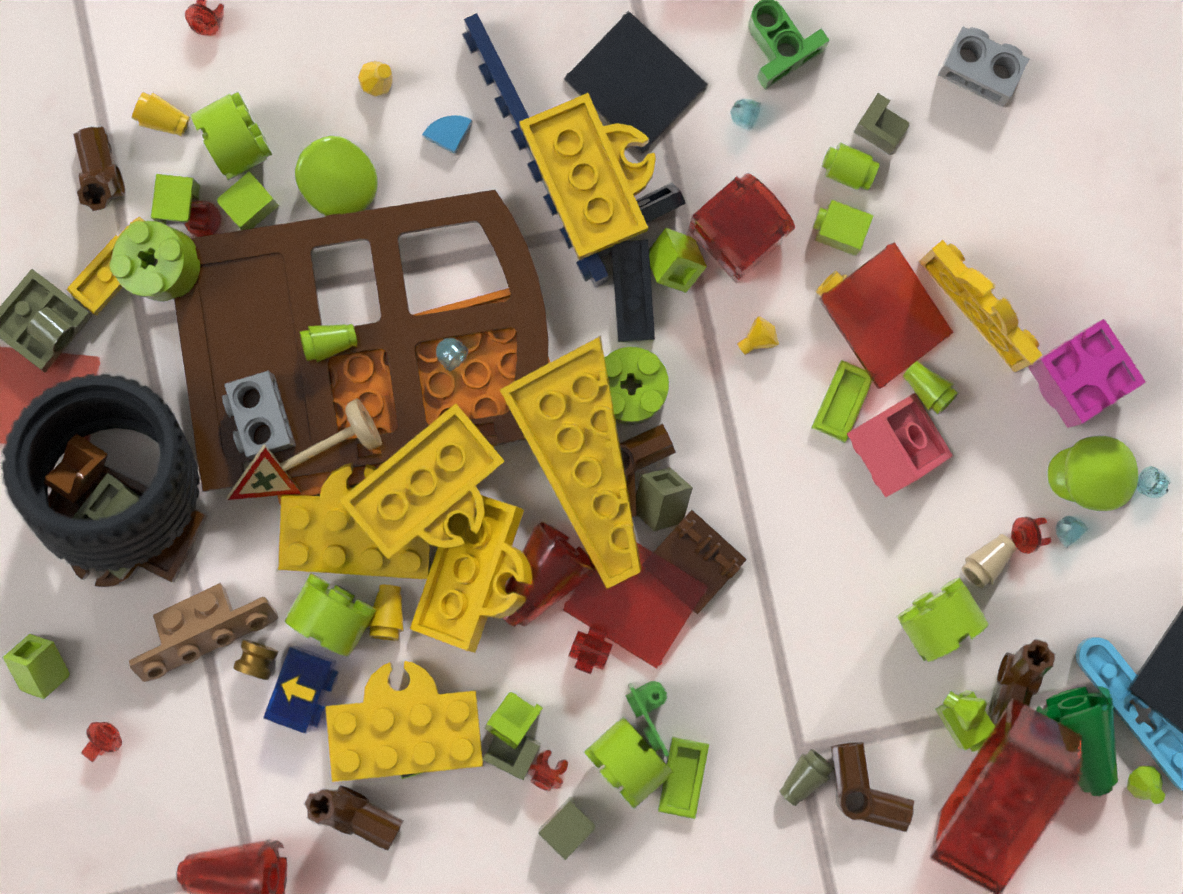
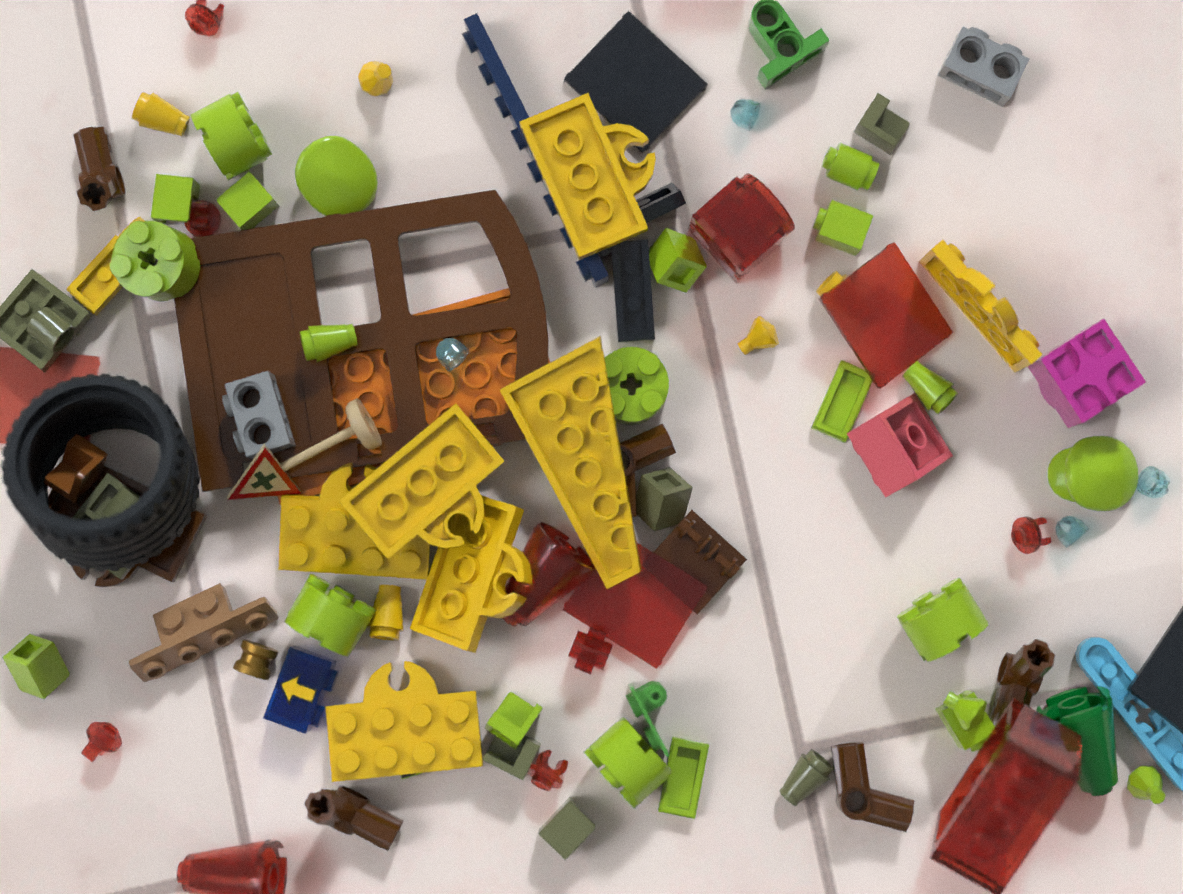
dark azure tile [422,115,472,154] -> none
tan cone [962,534,1017,589] -> none

